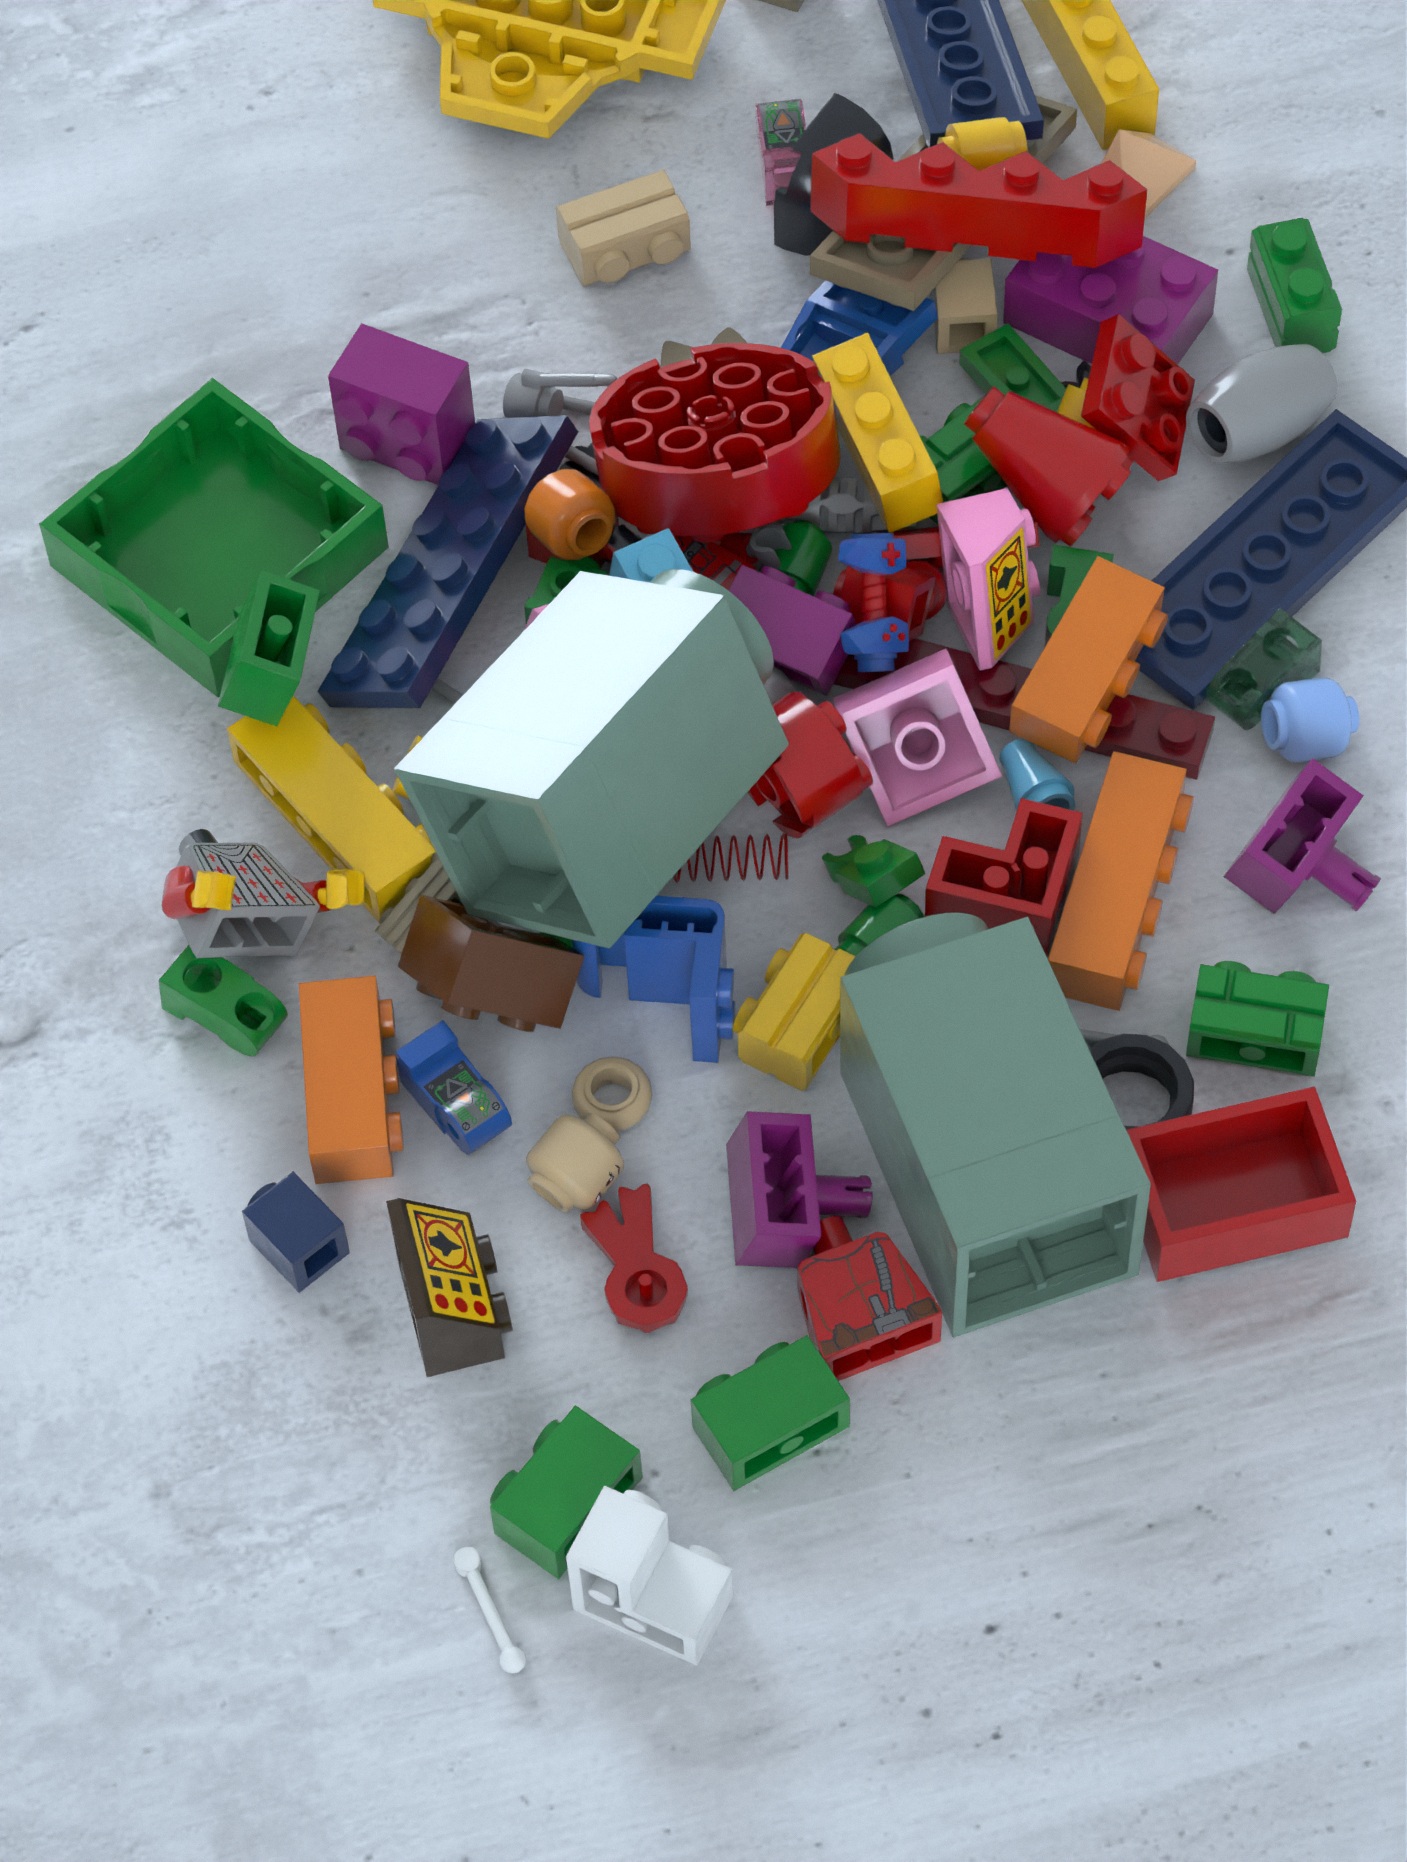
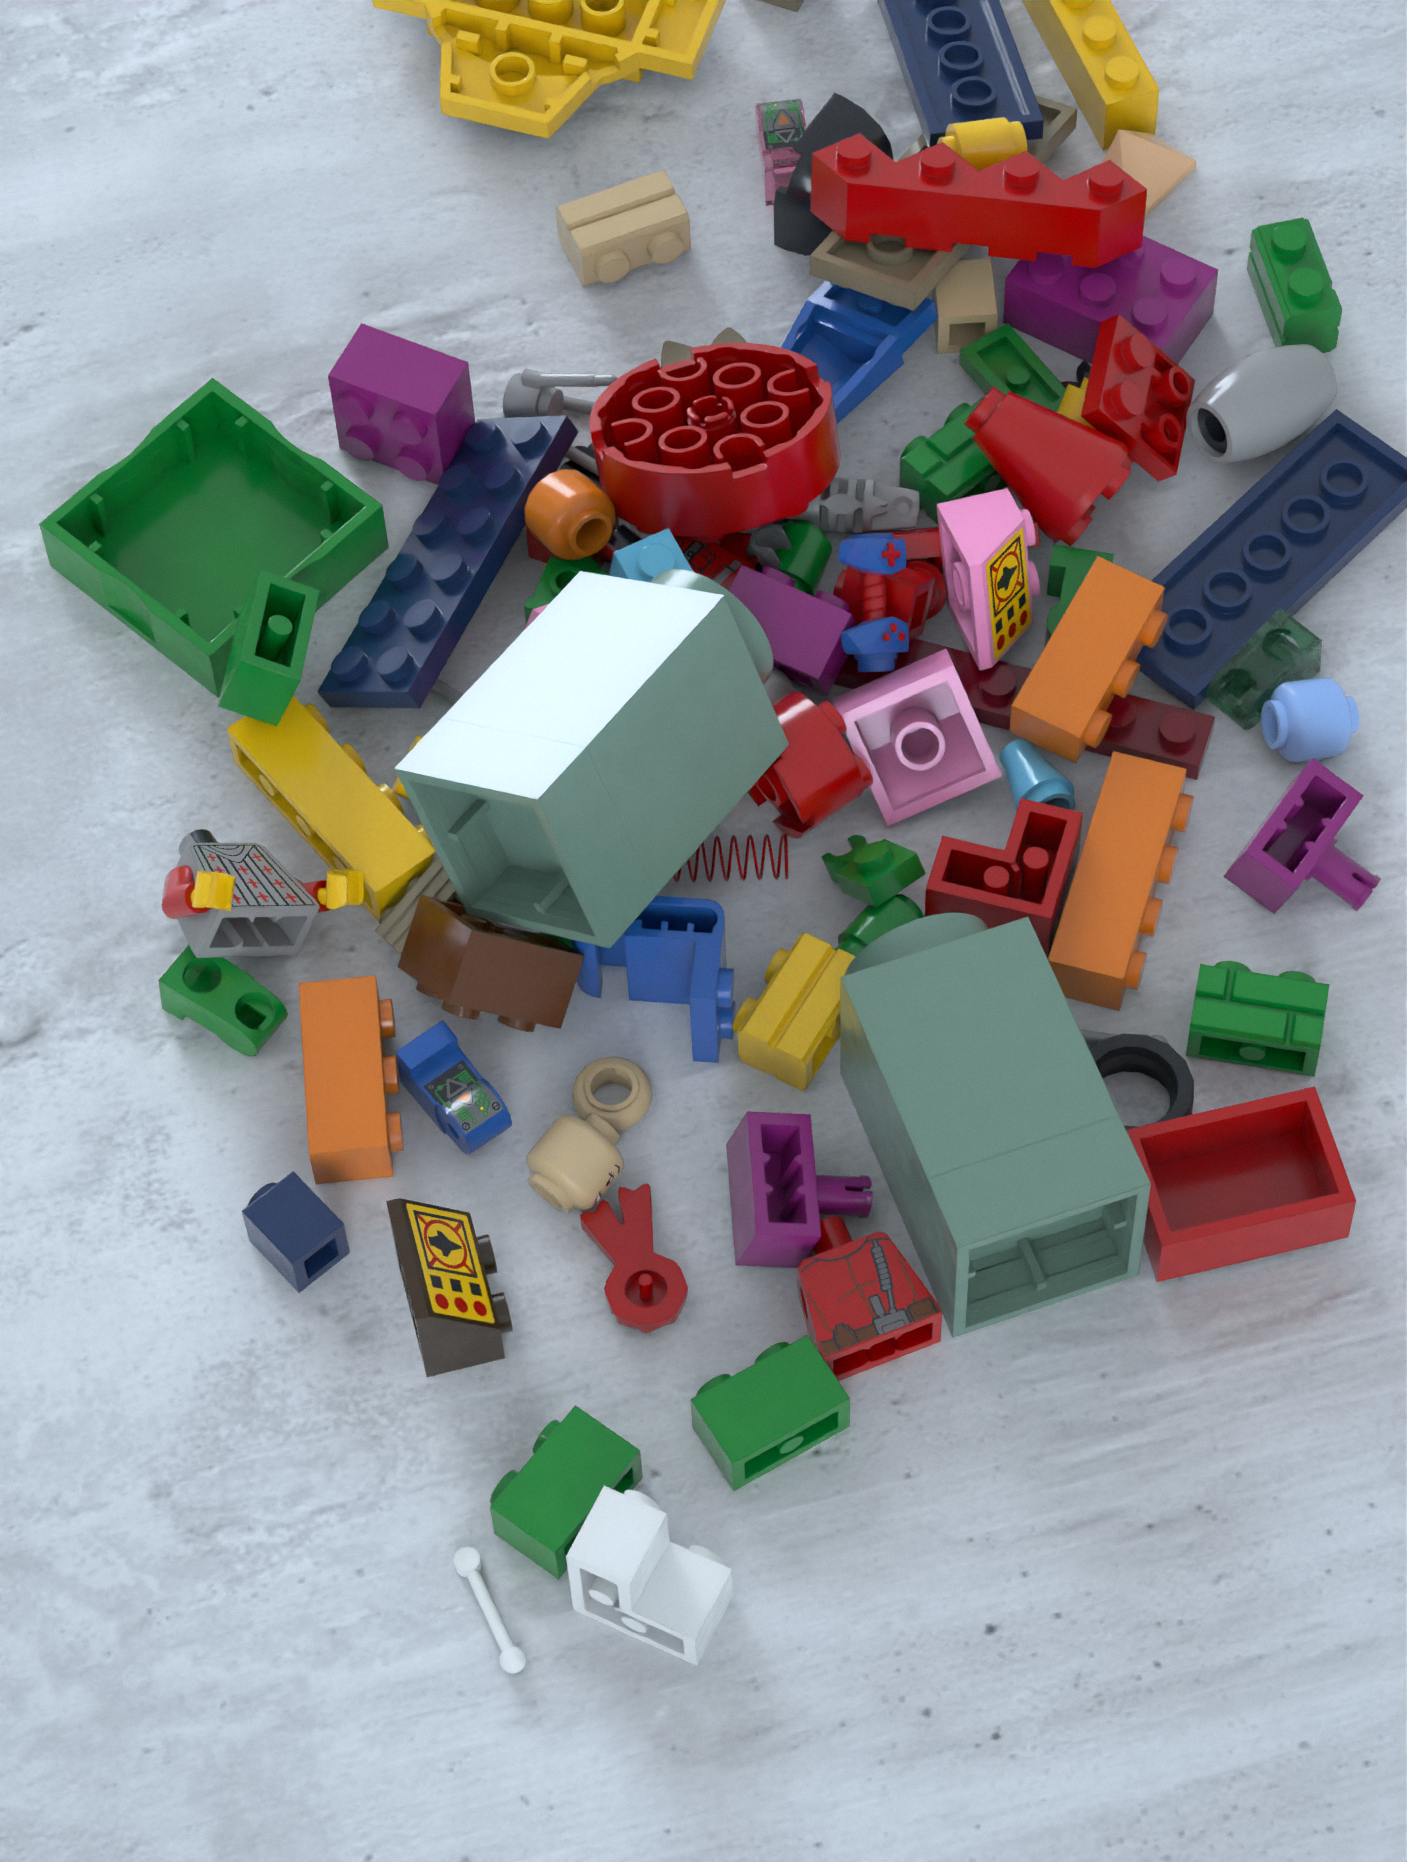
yellow brick [812,333,943,533] -> none

